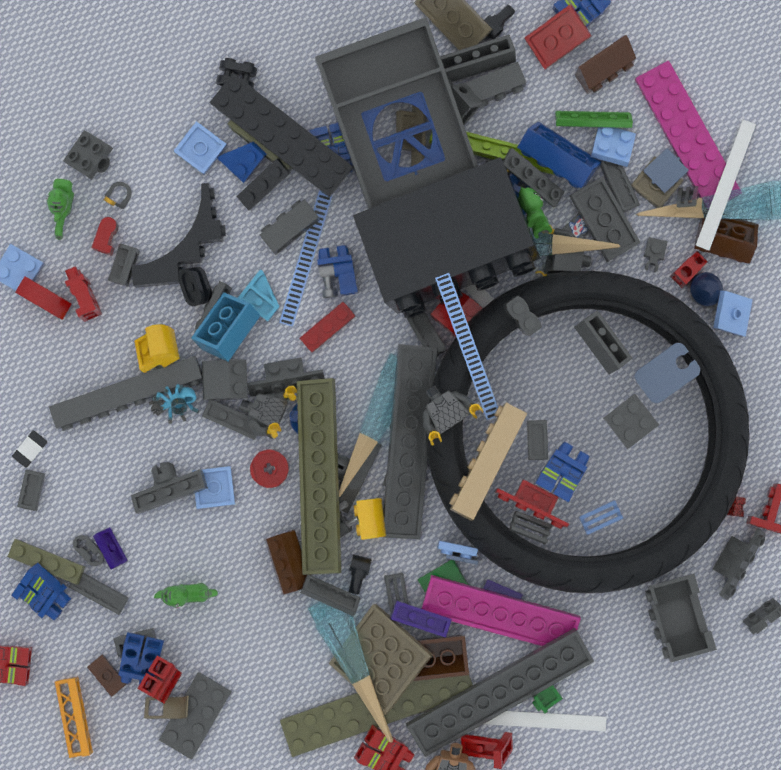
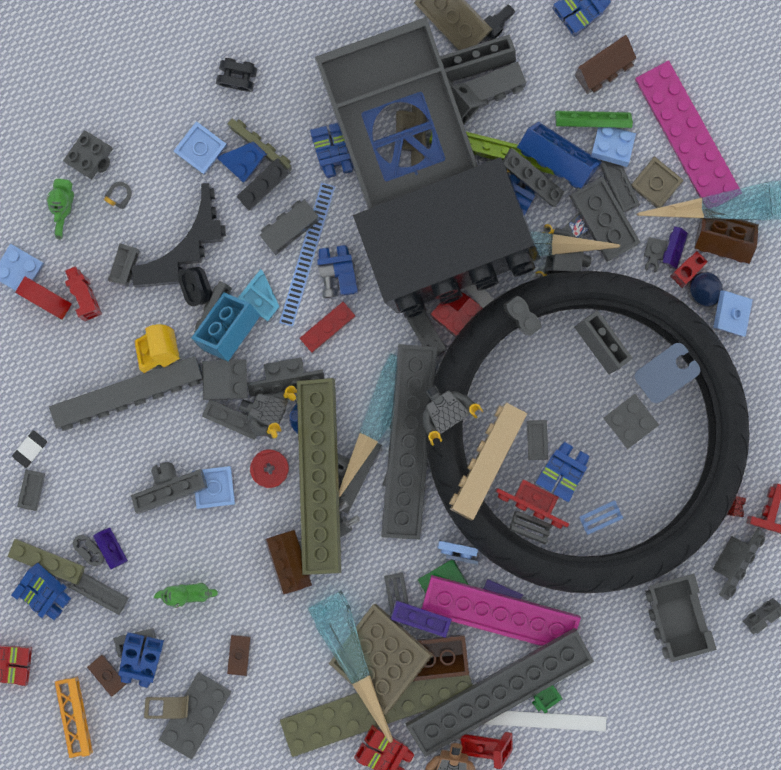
red leg [91,217,119,256] -> none
red hips [137,655,182,704] -> none
animal [149,384,199,424] -> none
black plate [209,73,353,198] -> none
dark grey plate [300,574,361,616] -> none
black pin [348,554,372,595] -> none
yellow brick [354,498,386,540] -> none
light blue sticker [435,273,498,420] -> none
bright green animal [518,187,552,238] -> none
red tile [524,4,592,69] -> none
sand blue piece [643,148,689,193] -> none
dark grey tile [676,186,699,208] -> none
white sticker [696,120,756,250] -> none
none -> reddish brown plate [227,635,251,676]
none -> dark purple plate [663,226,688,269]

